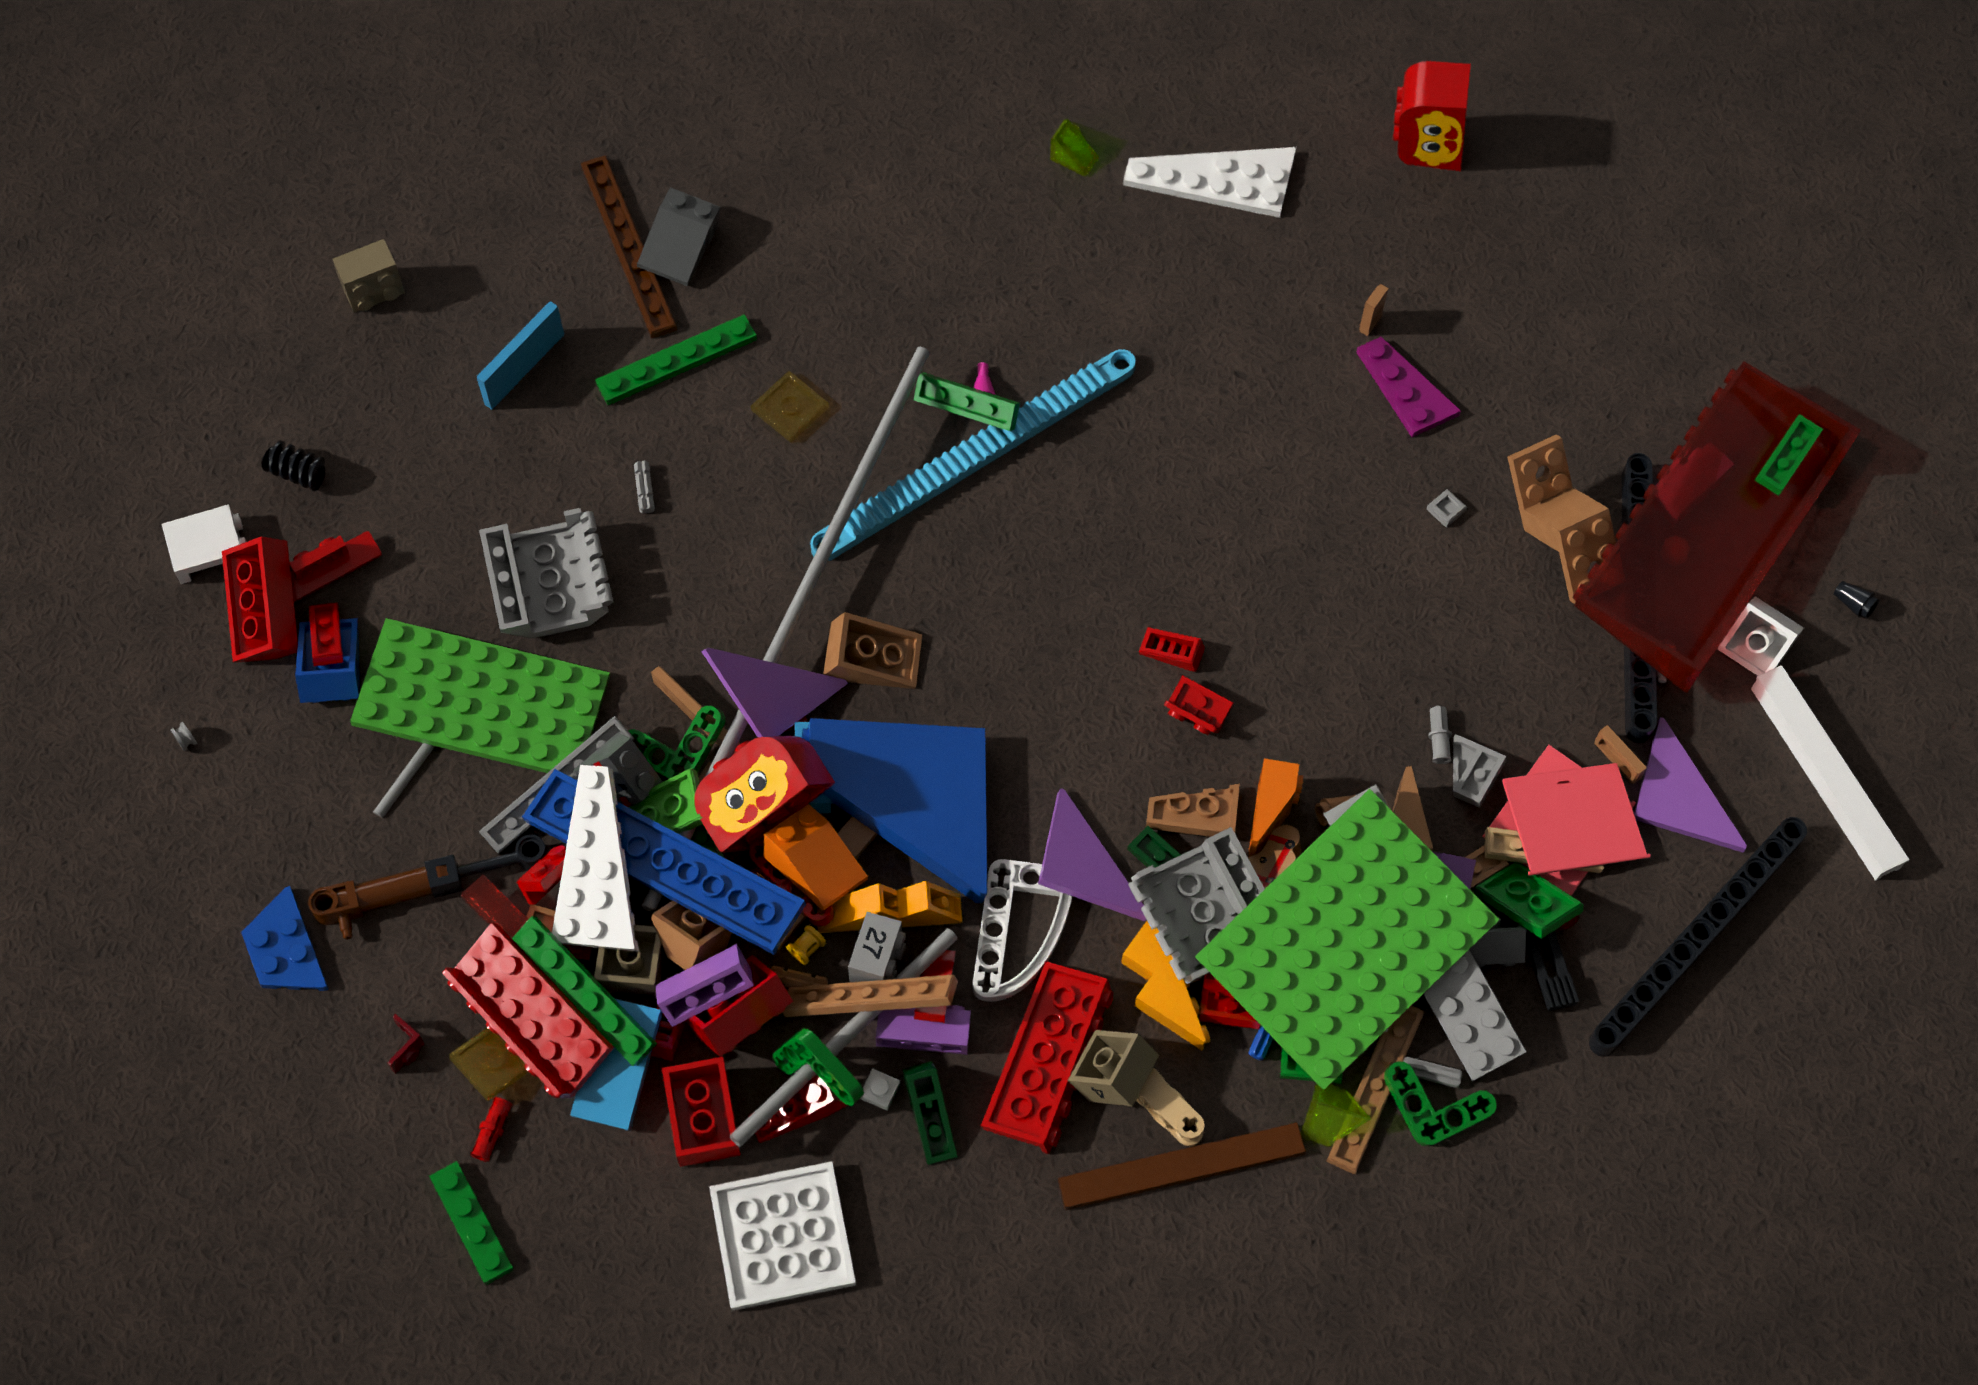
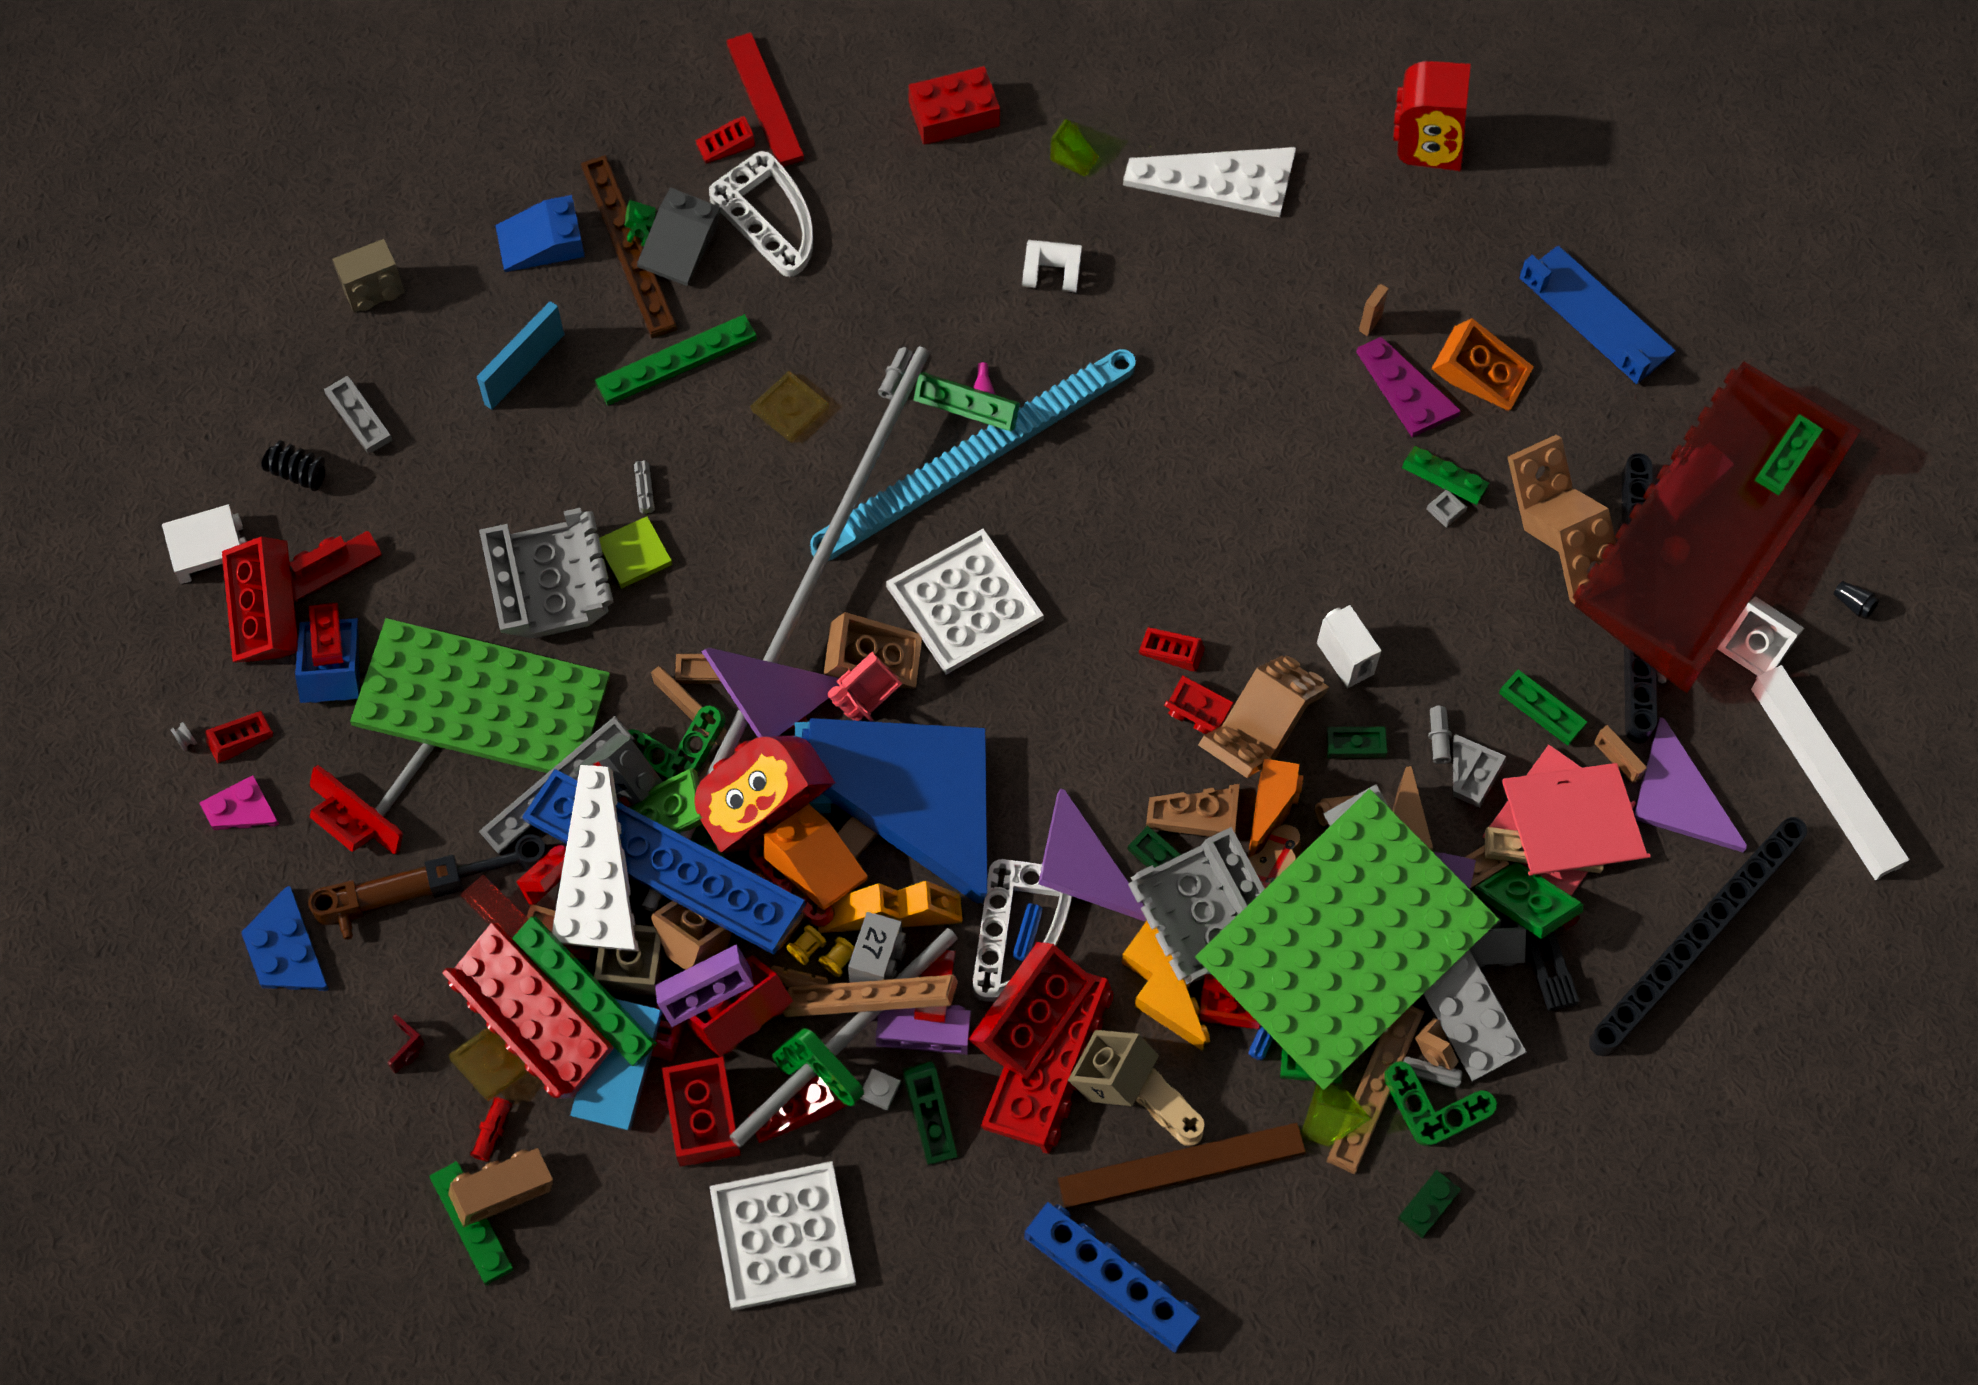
none -> dark pink wing [199,775,279,830]
none -> red slope [206,711,273,763]
none -> red bracket [309,765,403,854]
none -> light grey plate [324,376,392,454]
none -> medium nougat brick [448,1148,553,1227]
none -> blue slope [495,195,585,272]
none -> lime tile [599,516,672,589]
none -> green plate [625,200,656,247]
none -> medium nougat tile [675,654,722,684]
none -> red slope [696,116,755,164]
none -> white beam [709,151,813,277]
none -> red tile [727,33,804,167]
none -> yellow bush [819,936,855,977]
none -> coral piece [828,652,902,722]
none -> light grey axle [878,347,913,400]
none -> white plate [886,529,1044,675]
none -> red brick [908,66,1000,145]
none -> red slope [968,942,1095,1079]
none -> blue axle [1013,903,1043,961]
none -> white connector [1022,240,1082,292]
none -> blue brick [1024,1202,1200,1353]
none -> medium nougat bracket [1198,656,1329,778]
none -> white piece [1317,605,1381,689]
none -> dark green plate [1326,727,1387,758]
none -> dark green plate [1398,1170,1461,1238]
none -> green plate [1402,446,1490,505]
none -> medium nougat bracket [1415,1018,1458,1071]
none -> orange slope [1431,318,1534,411]
none -> green plate [1499,669,1587,746]
none -> blue bracket [1519,246,1675,384]

